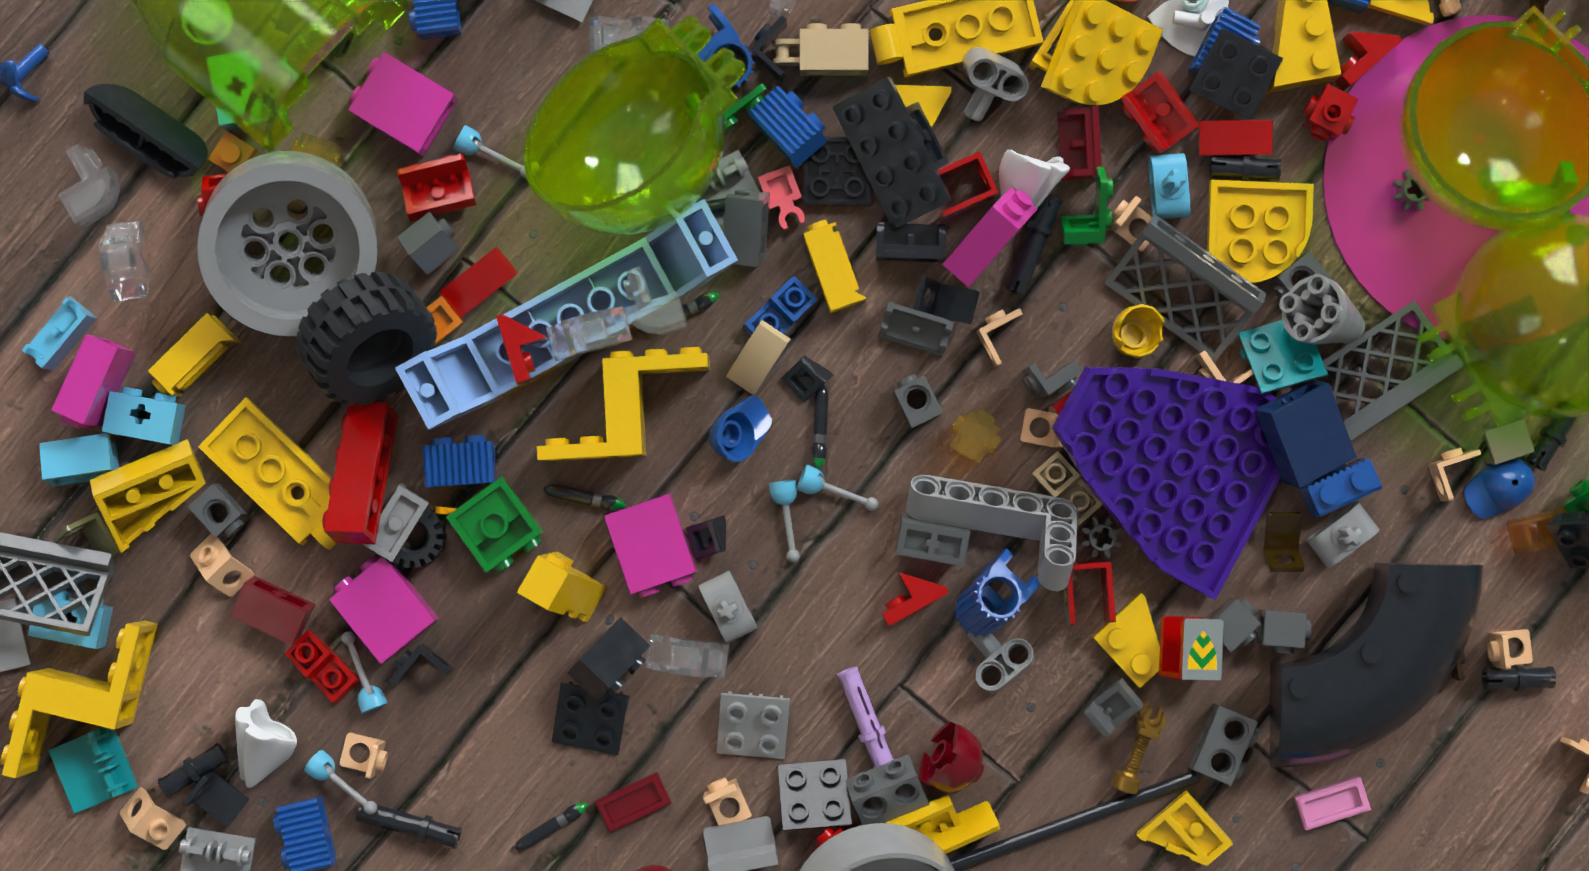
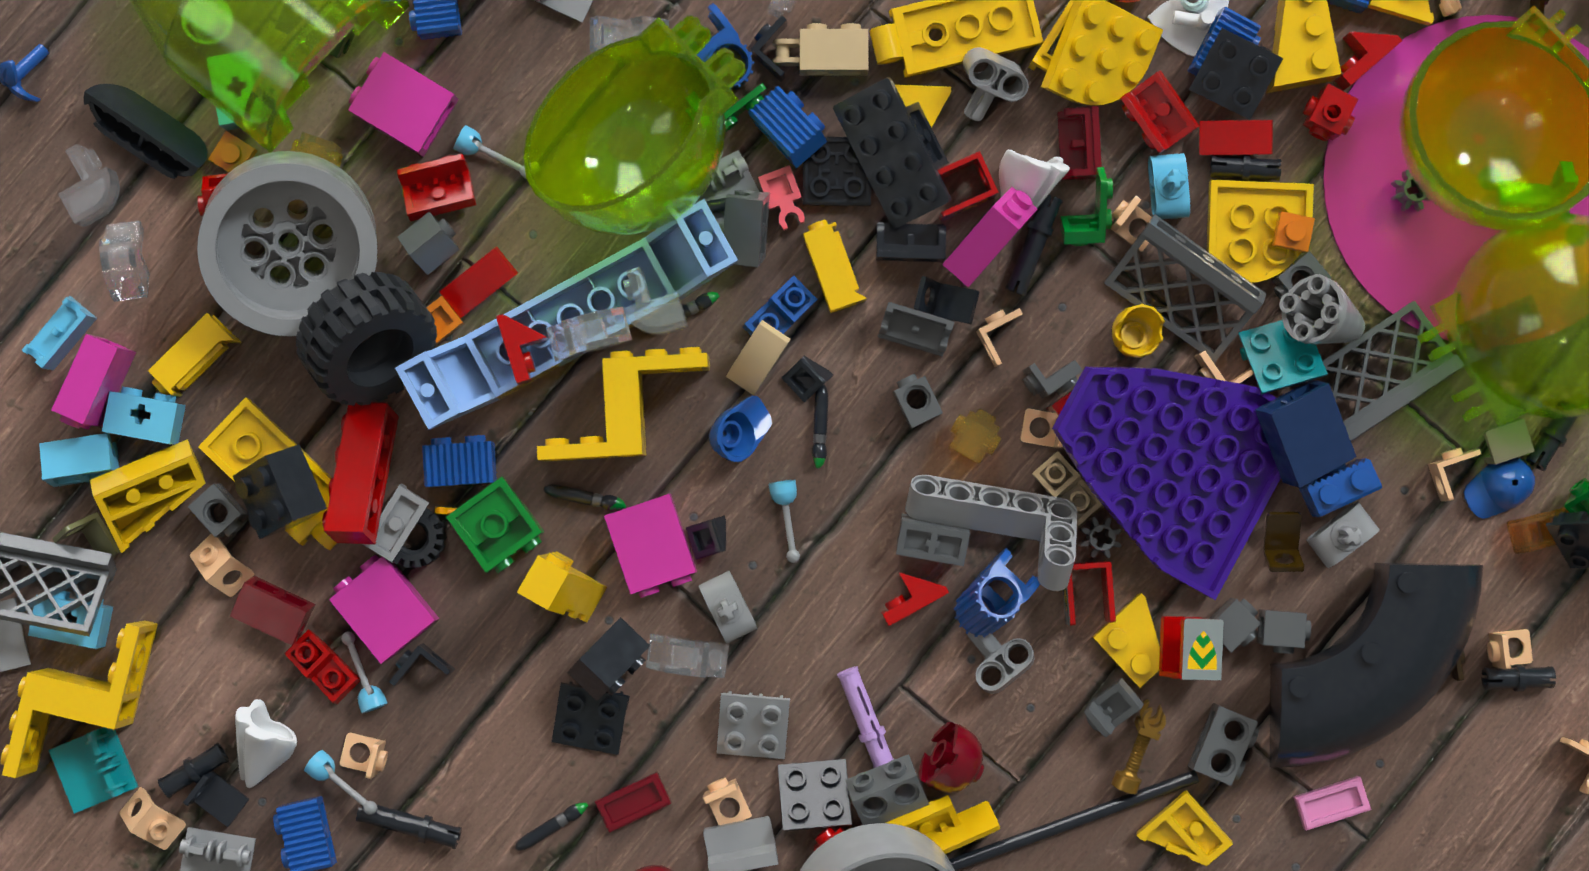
hinge [797,464,878,511] -> none
none -> black brick [232,444,327,539]
none -> orange plate [1272,211,1315,253]

